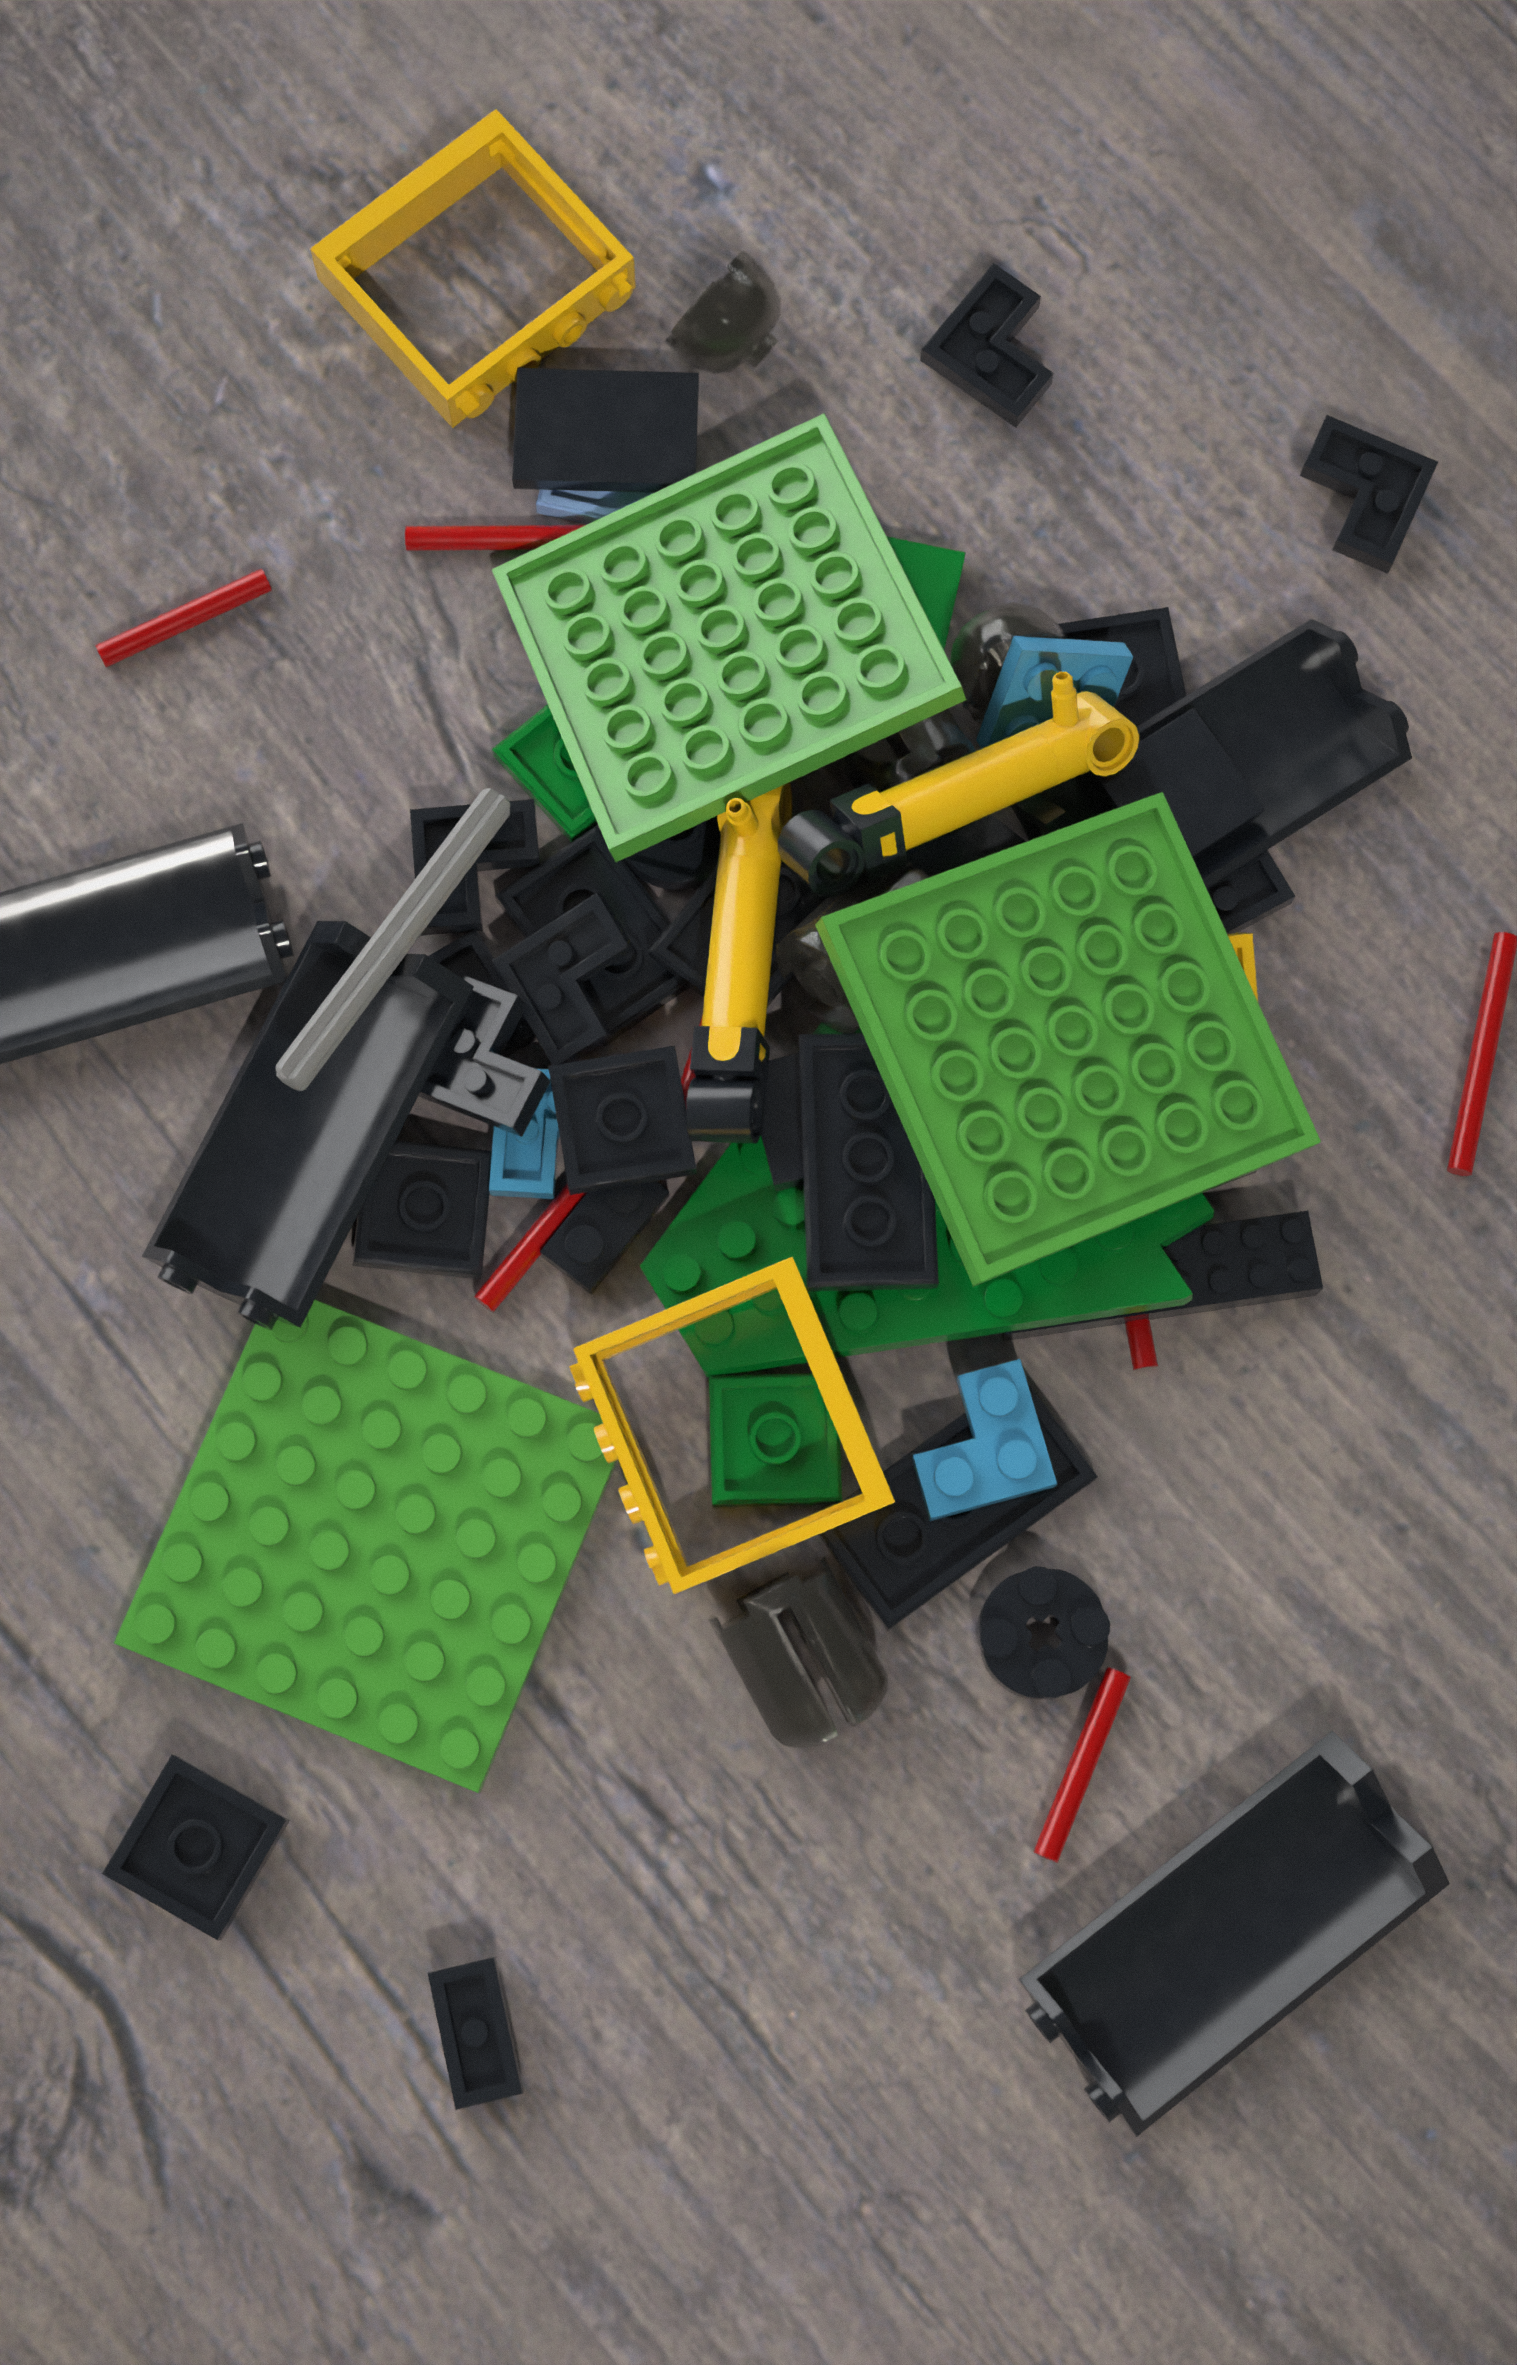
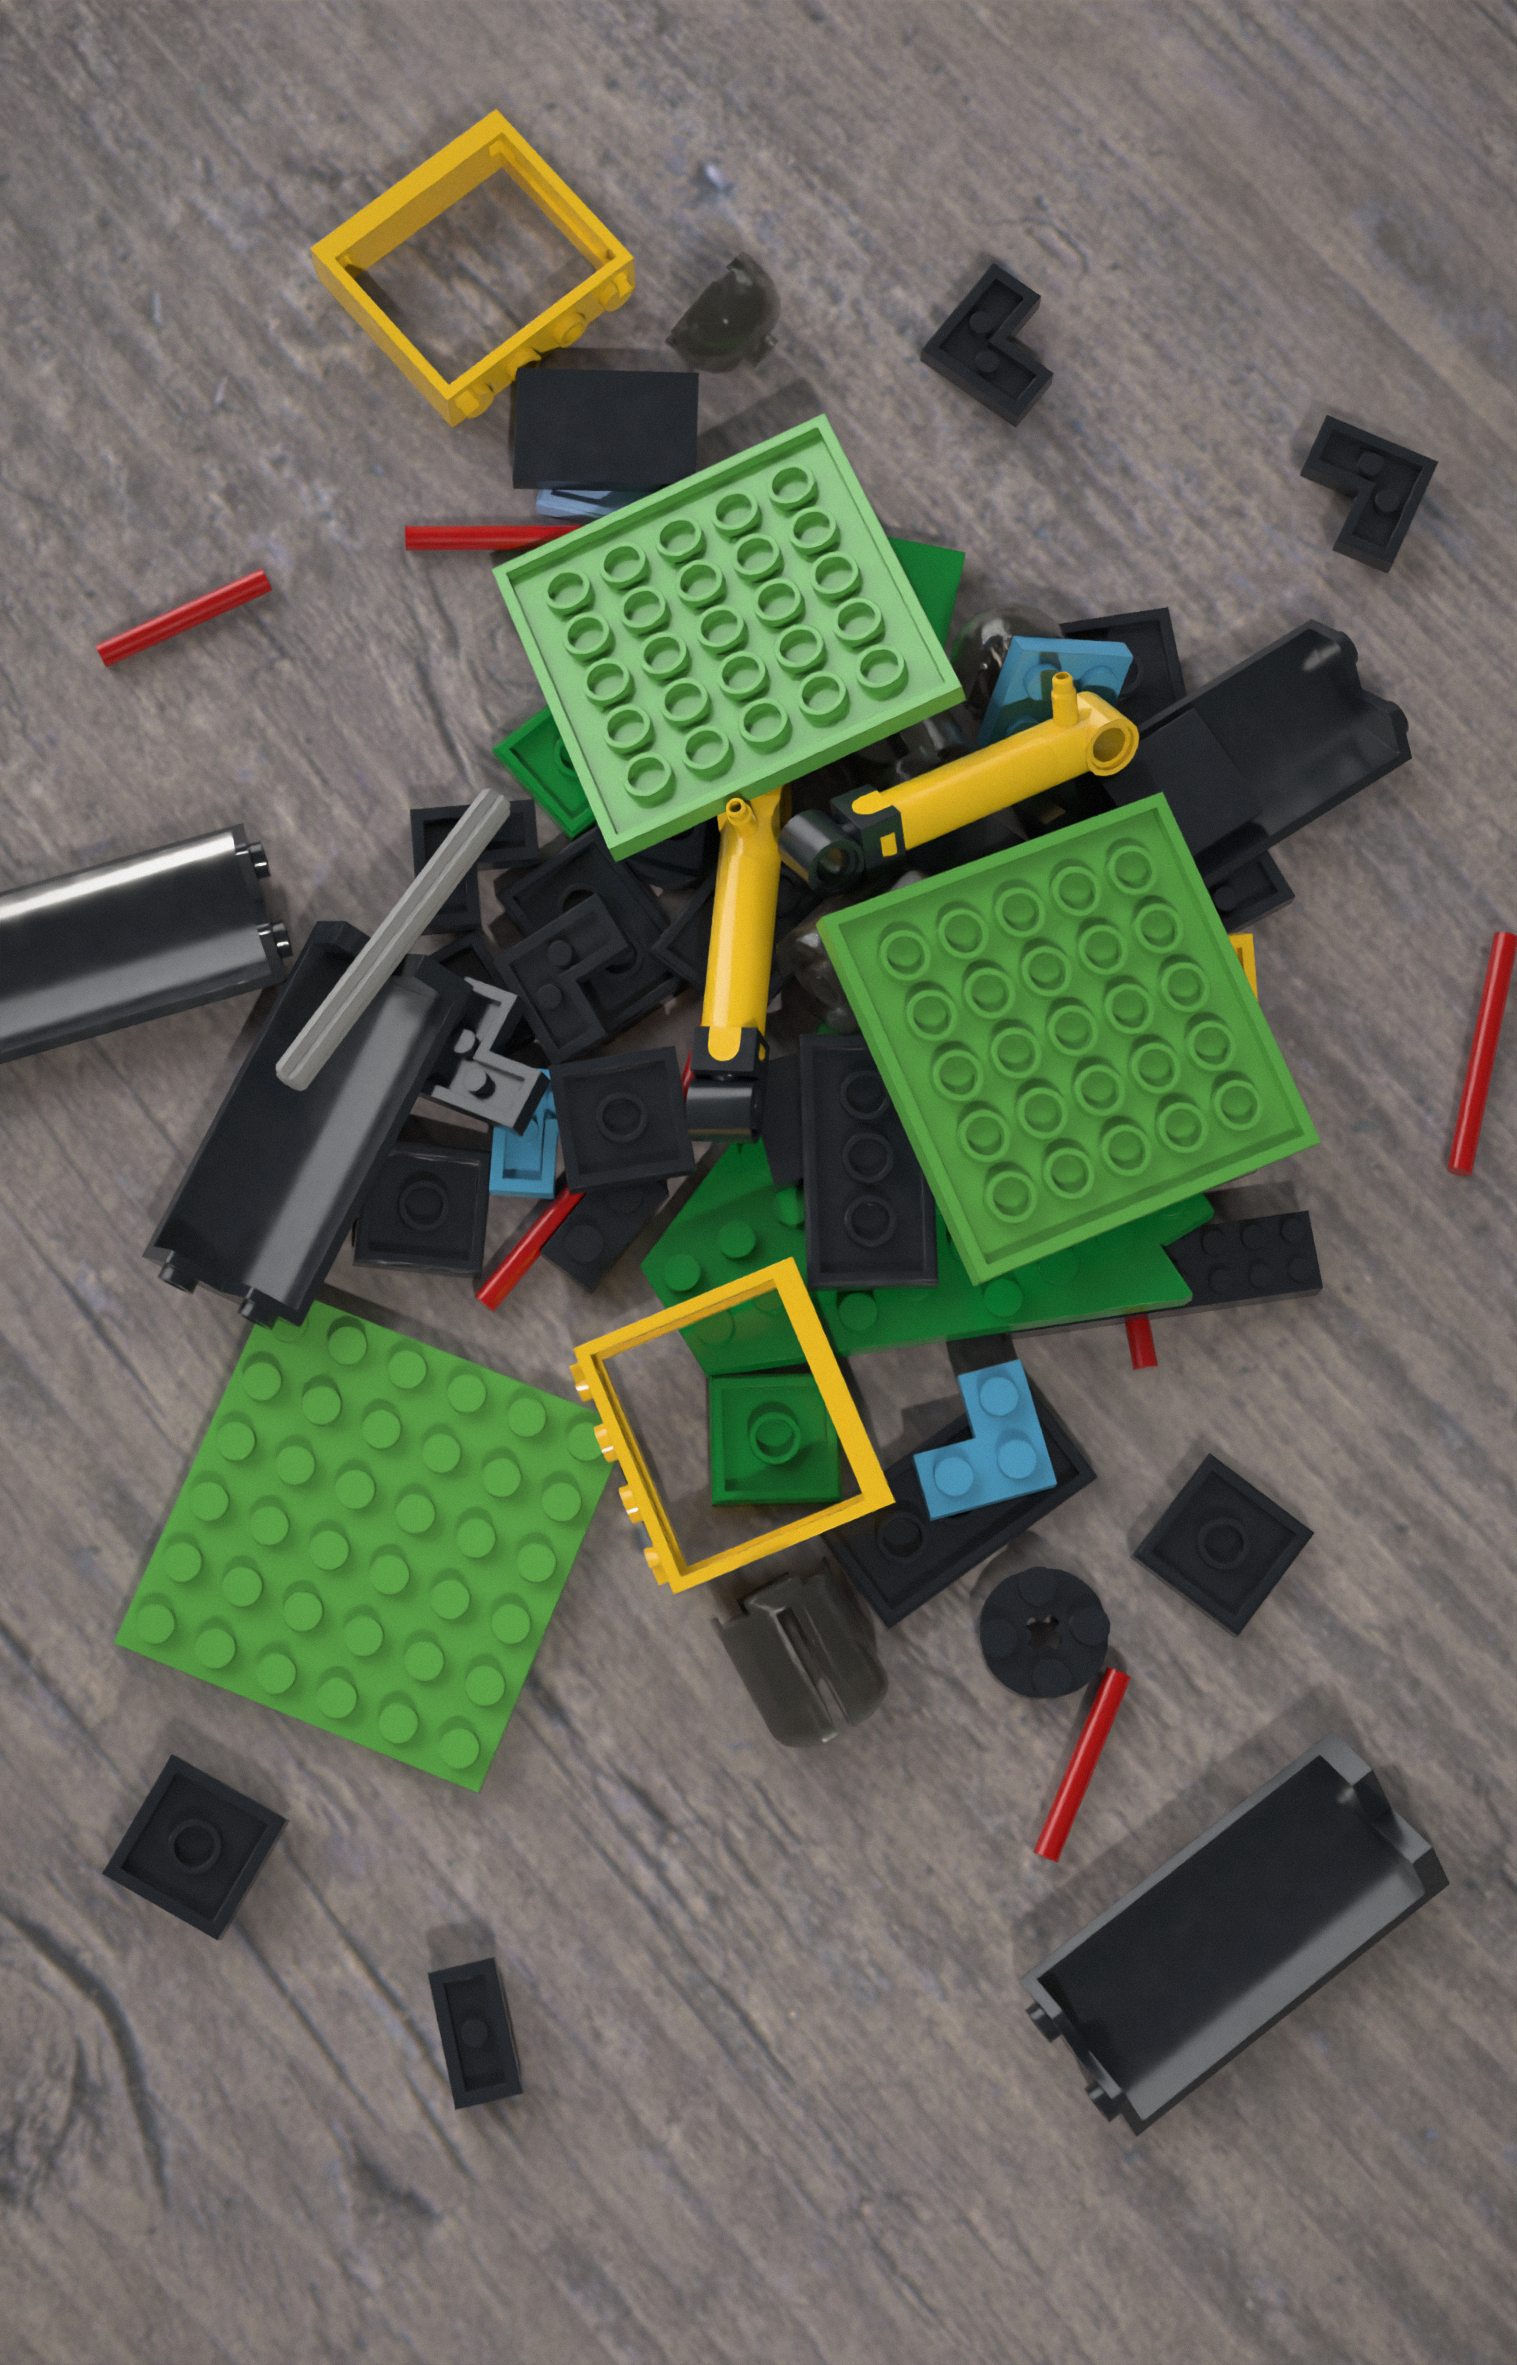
none -> black tile [1130,1453,1314,1638]

